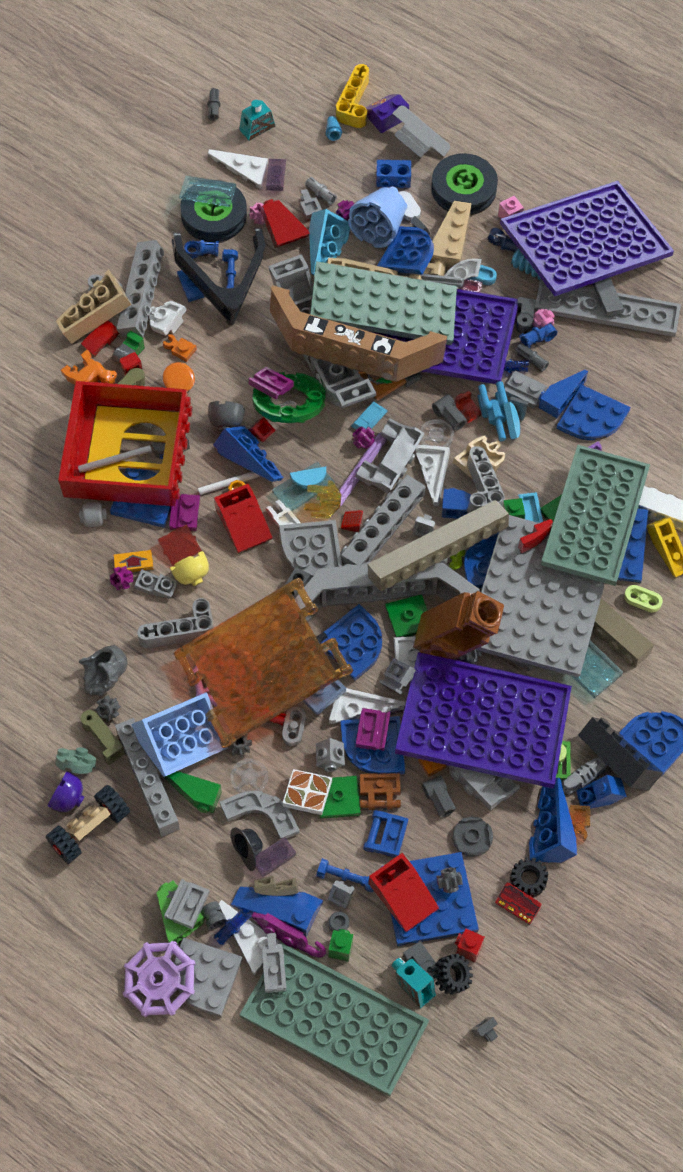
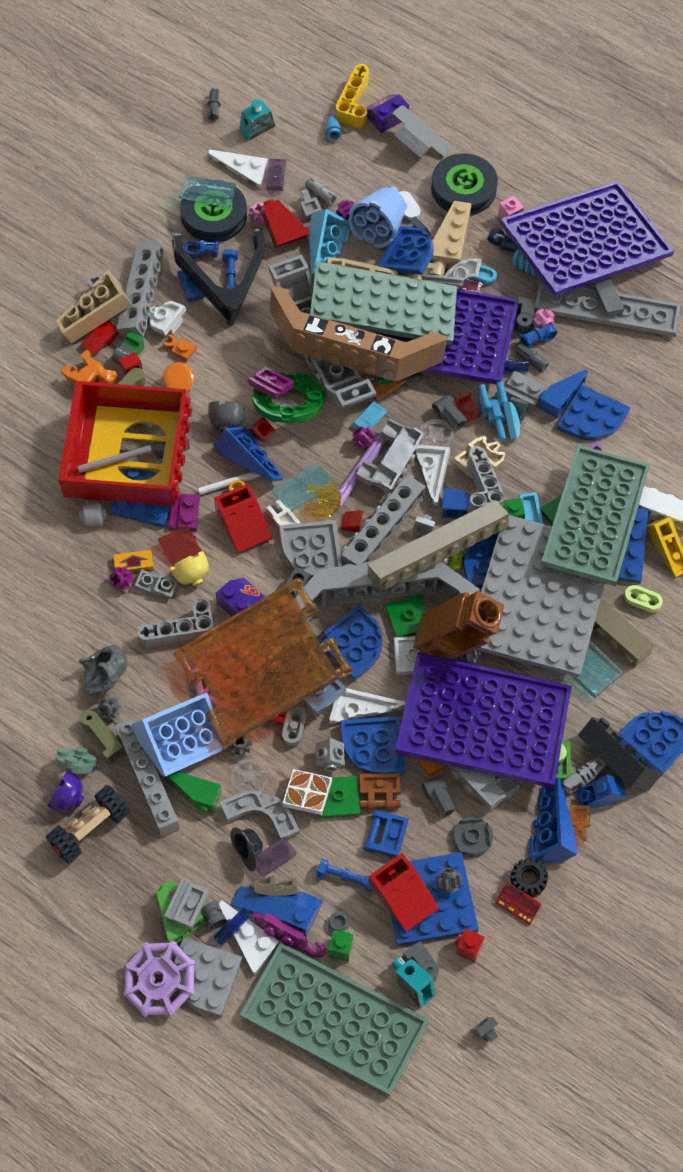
light grey hinge [262,933,286,993] -> none
medium azure tile [290,466,326,489] -> none
light grey tile [328,880,354,909] -> none
magenta plate [355,708,390,751] -> none
blue brick [376,160,411,188] -> none
light grey plate [379,658,416,694] -> none
black tyre [433,954,473,995] -> none
red slope [518,519,553,554] -> none
none -> dark purple slope [215,578,271,627]

